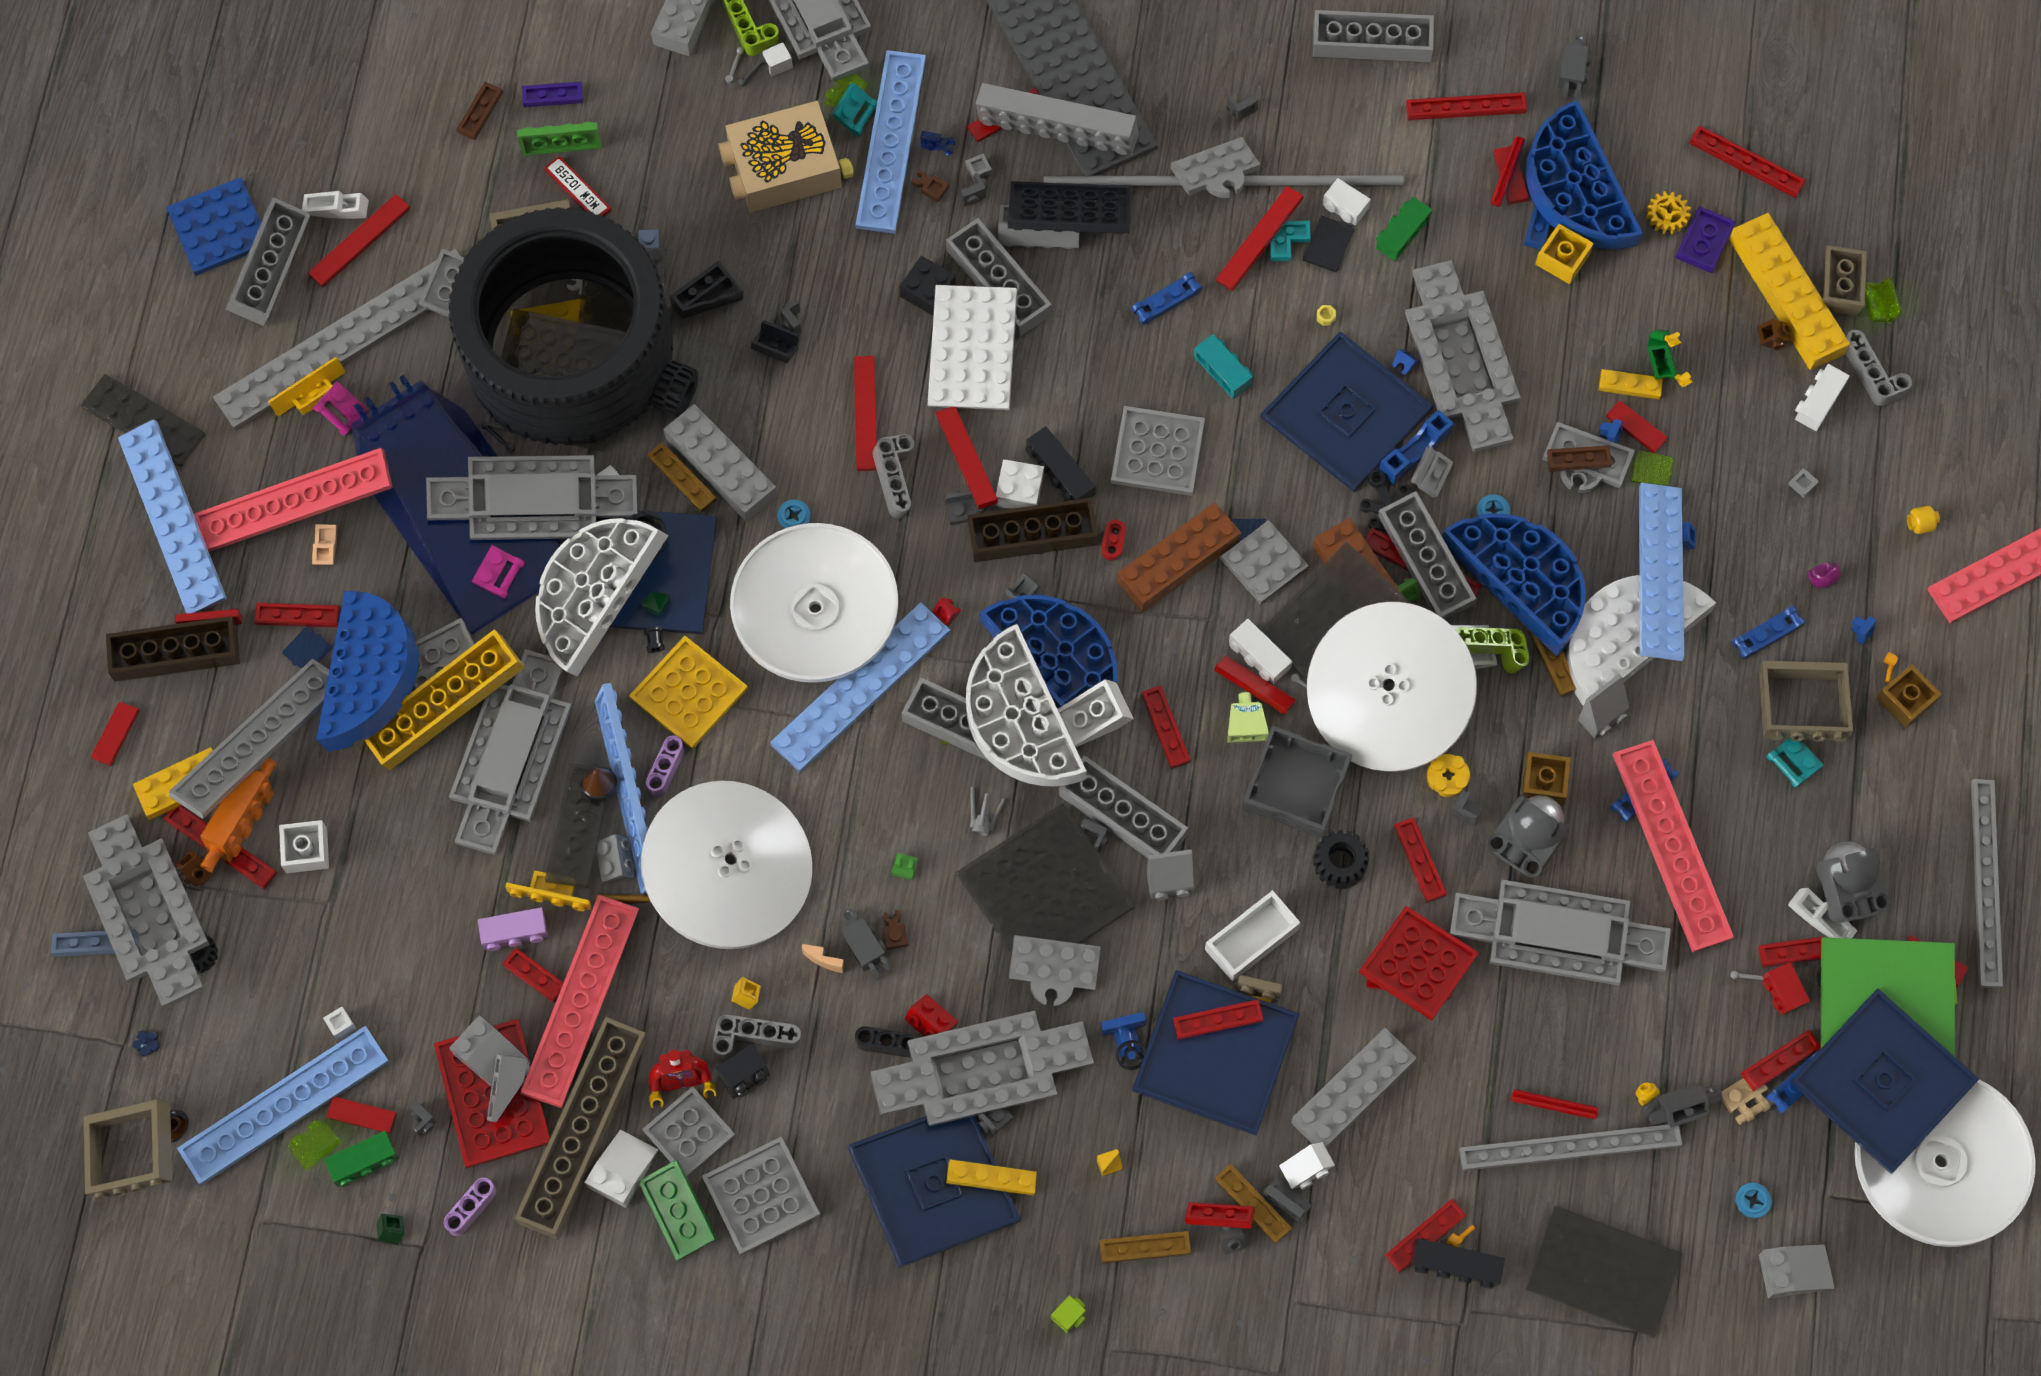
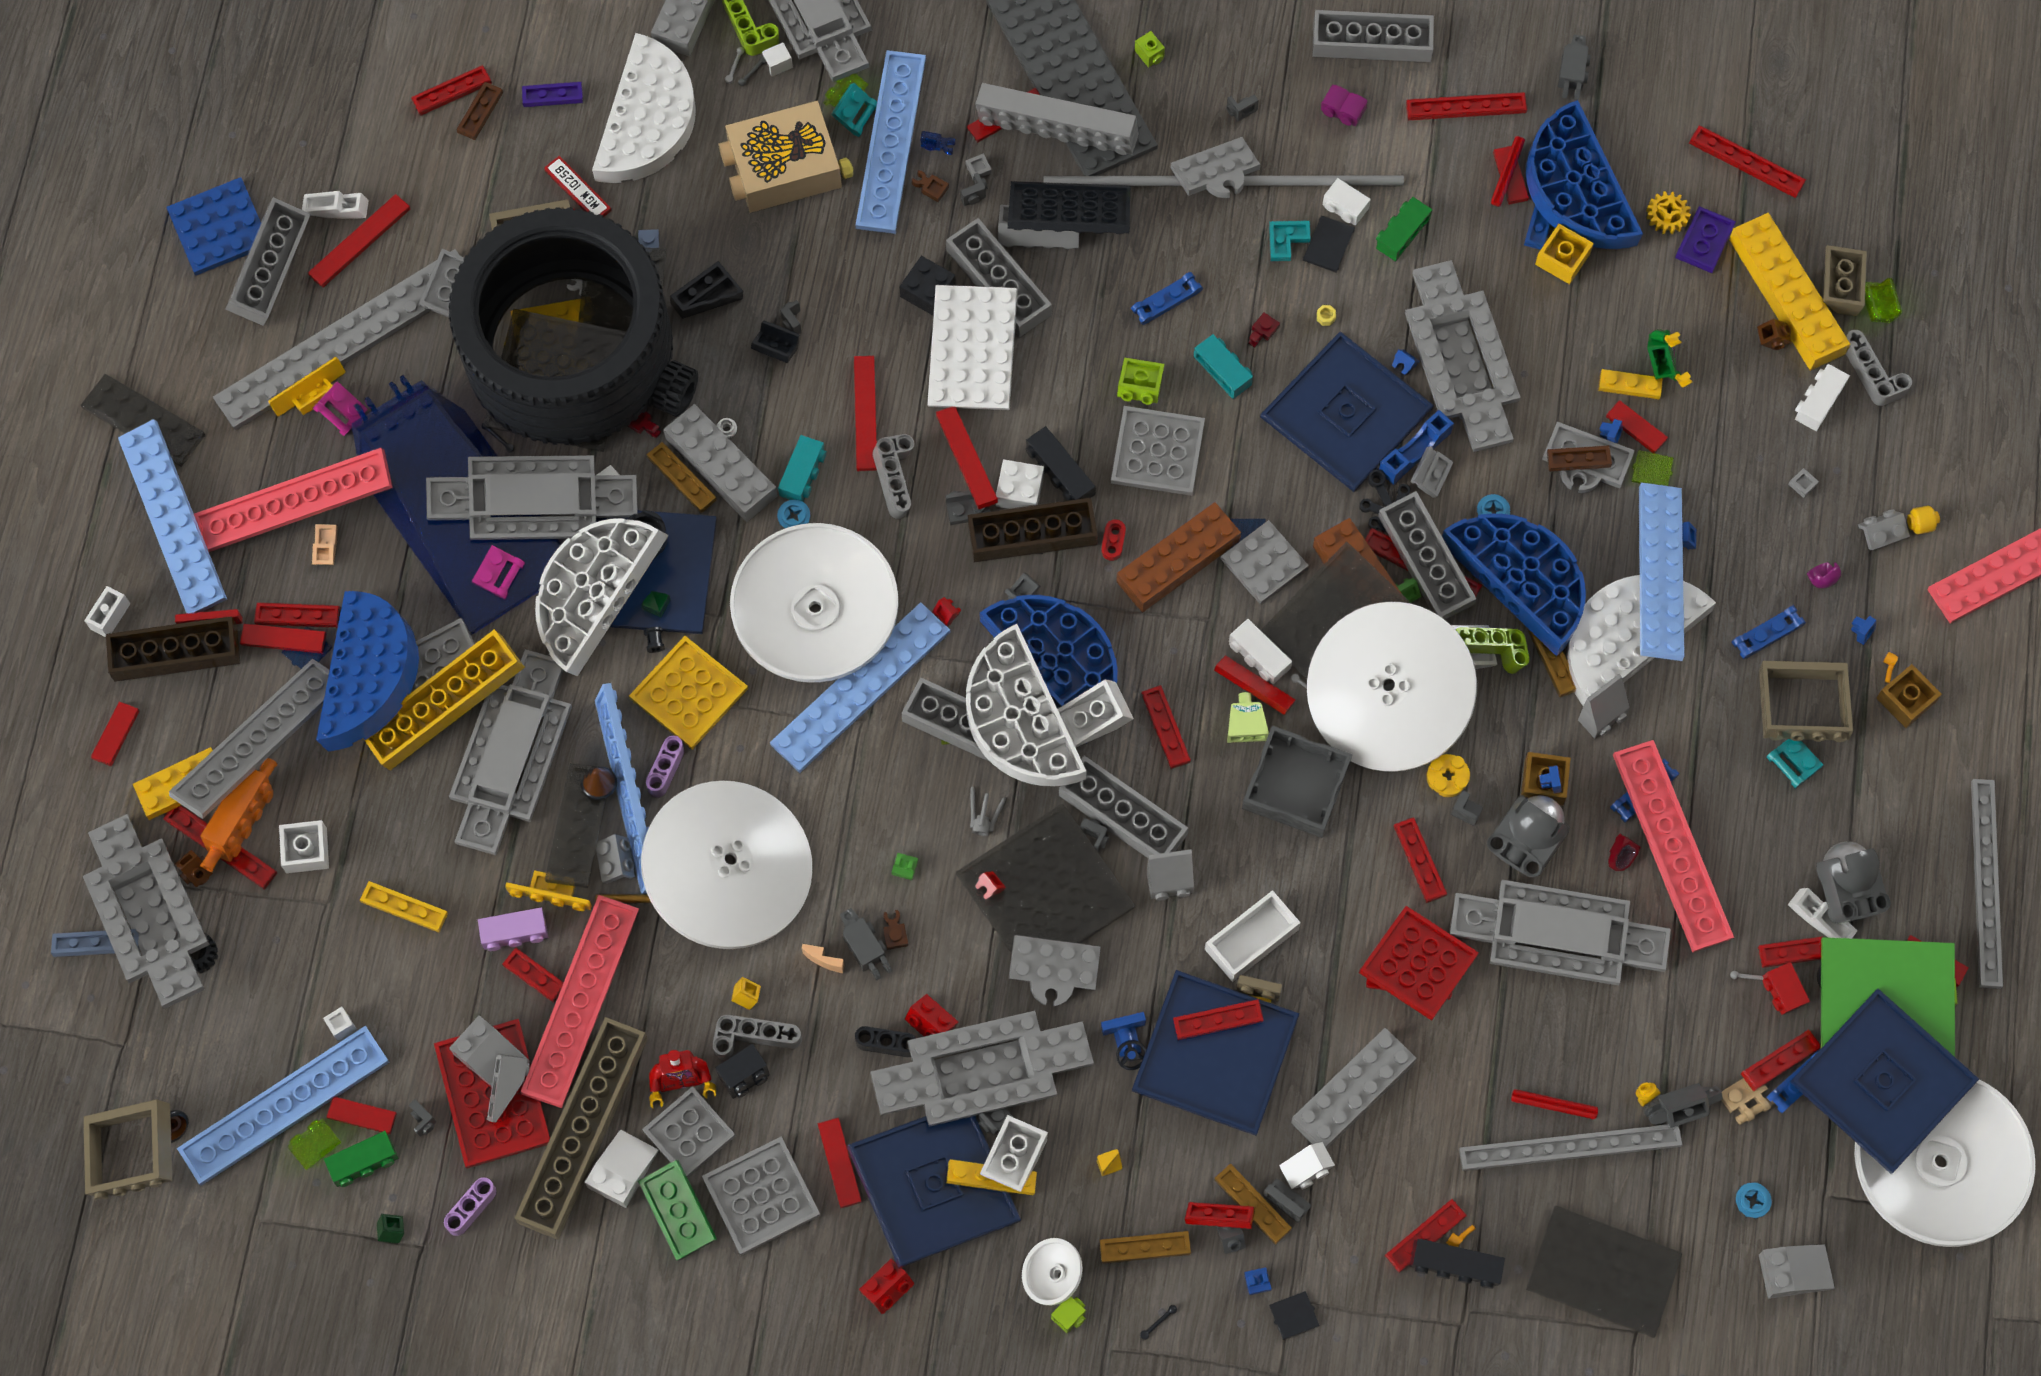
dark blue plant [132,1030,159,1056] -> none
bright green plate [517,122,602,156] -> none
red tile [1216,186,1304,292] -> none
black tyre [1313,830,1369,889] -> none
none -> white brick [84,586,130,637]
none -> red tile [240,624,327,654]
none -> yellow plate [360,881,448,932]
none -> red tile [411,65,492,116]
none -> white brick [592,33,696,183]
none -> dark red plate [628,412,661,438]
none -> white plate [717,418,737,438]
none -> teal brick [778,435,827,502]
none -> red tile [817,1117,862,1209]
none -> red bracket [859,1259,914,1314]
none -> tile [975,871,1006,899]
none -> white slope [980,1115,1048,1192]
none -> white dish [1022,1238,1082,1306]
none -> lime plate [1117,357,1165,405]
none -> lime brick [1135,31,1165,68]
none -> black hinge [1140,1305,1177,1340]
none -> blue tile [1244,1267,1271,1295]
none -> dark red plate [1248,312,1280,348]
none -> black piece [1269,1291,1320,1340]
none -> magenta brick [1321,84,1368,126]
none -> blue tile [1539,766,1562,793]
none -> dark red rock [1608,833,1641,871]
none -> light grey bracket [1858,509,1910,550]

